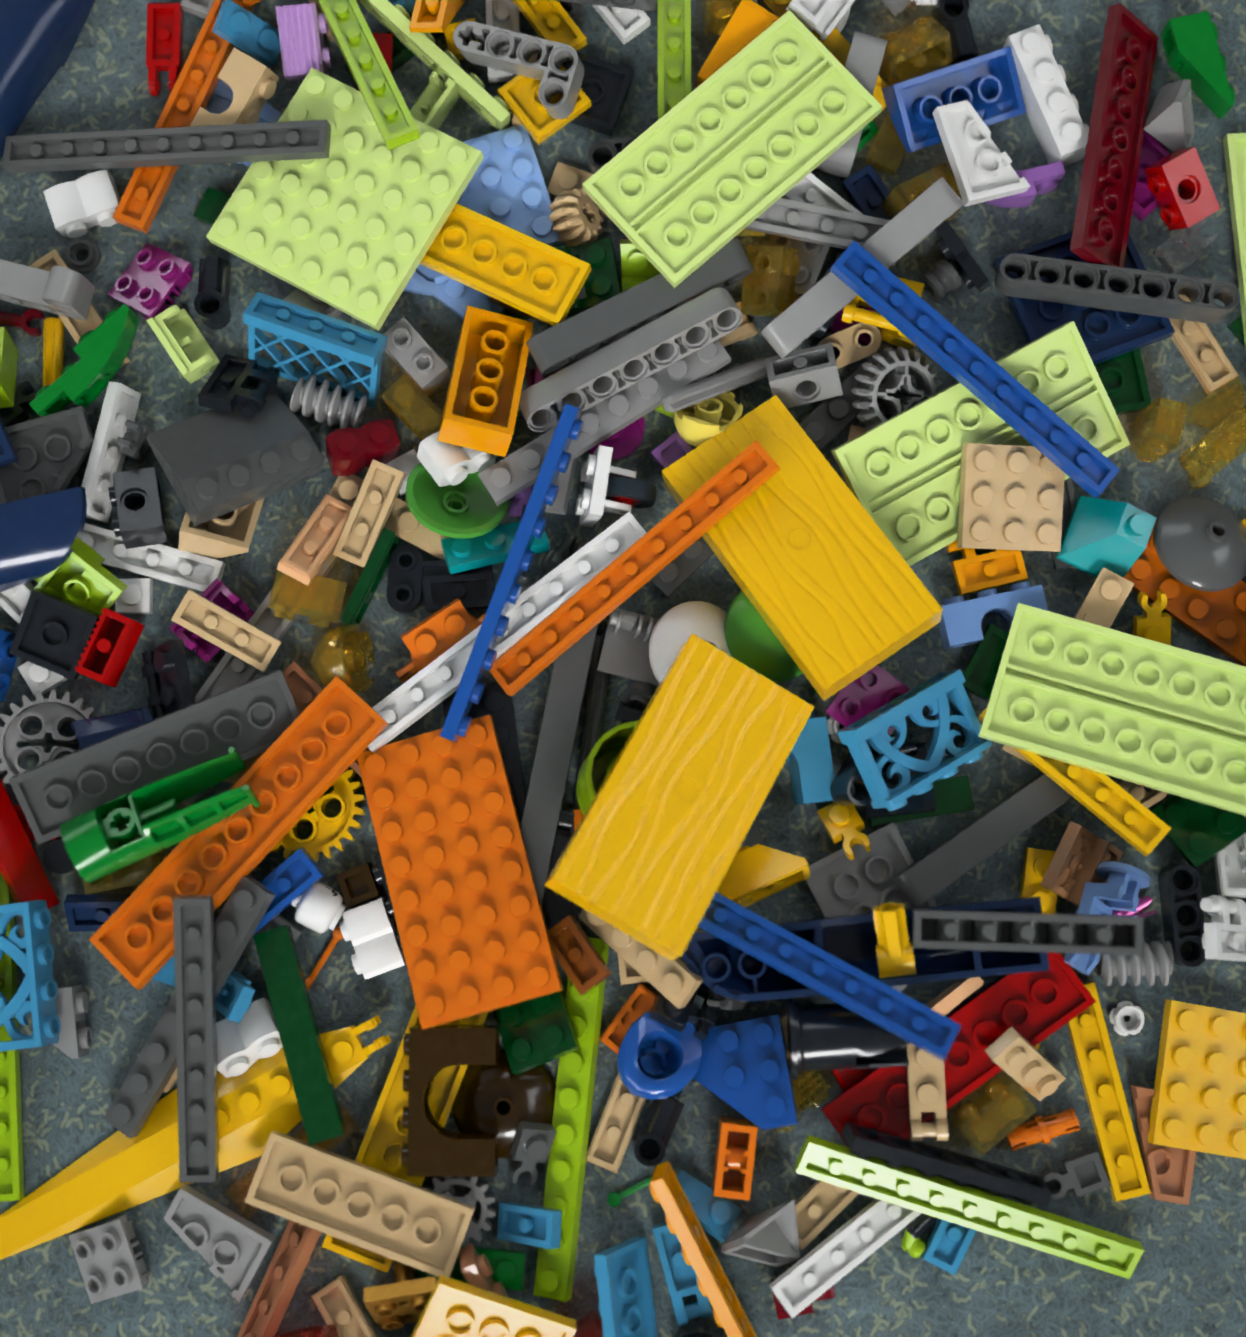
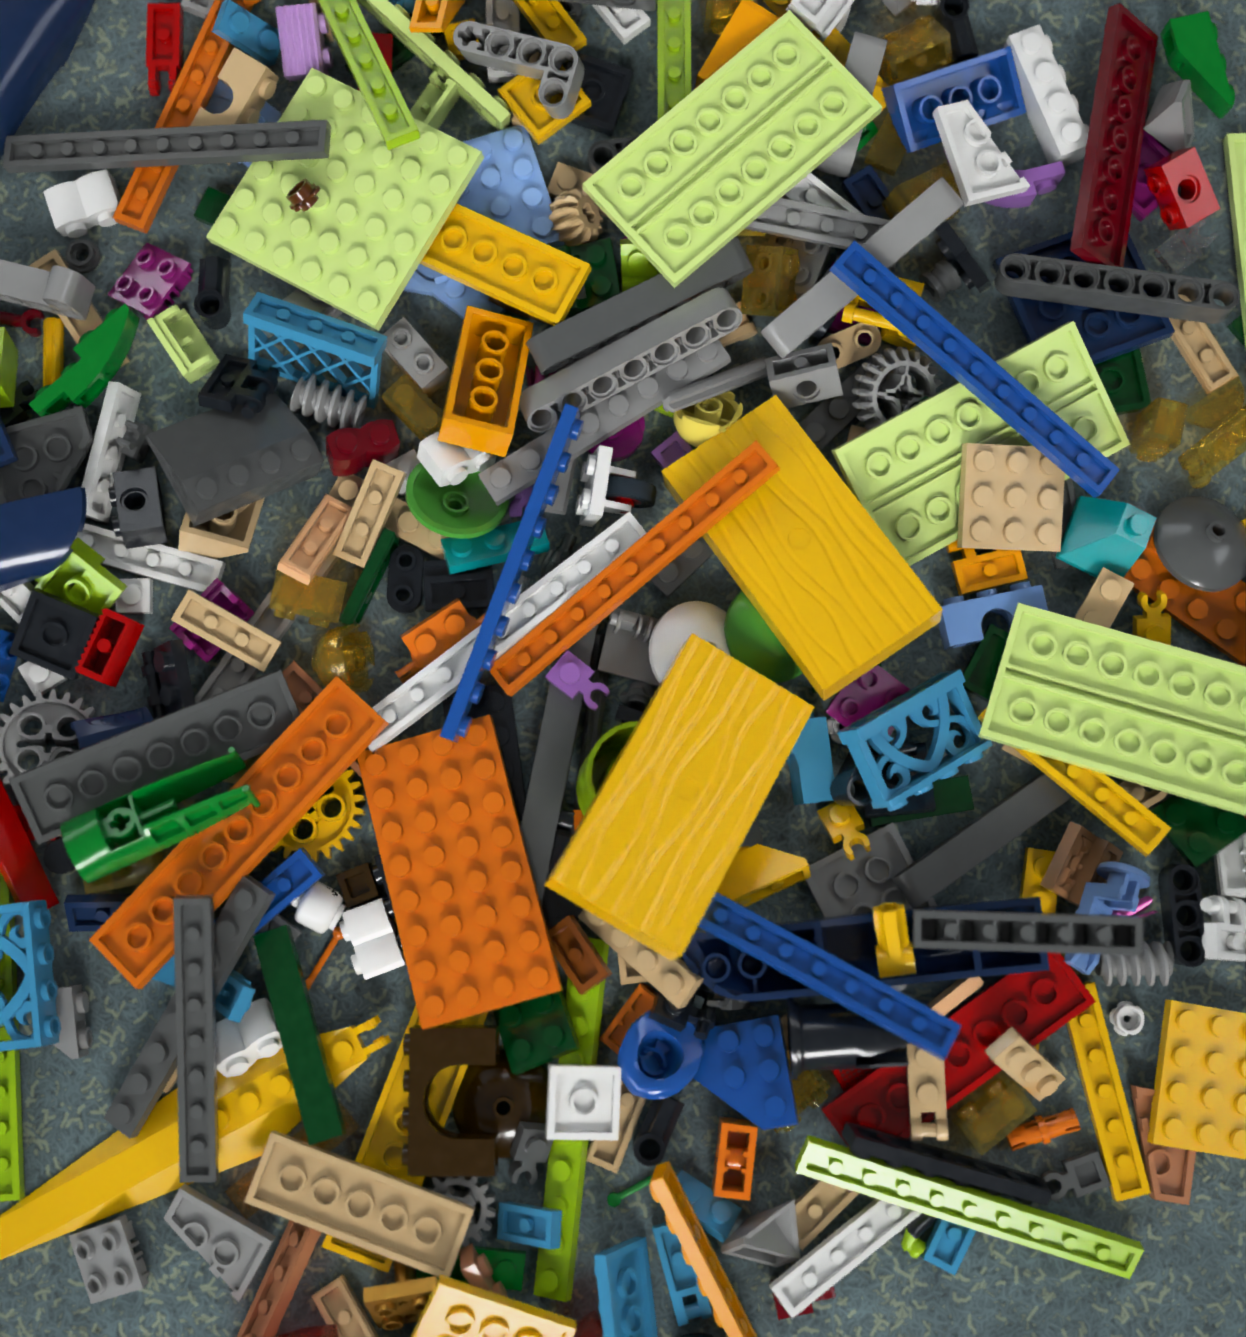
none -> reddish brown plate [286,179,321,212]
none -> medium lavender plate [545,650,610,711]
none -> white plate [545,1064,622,1140]

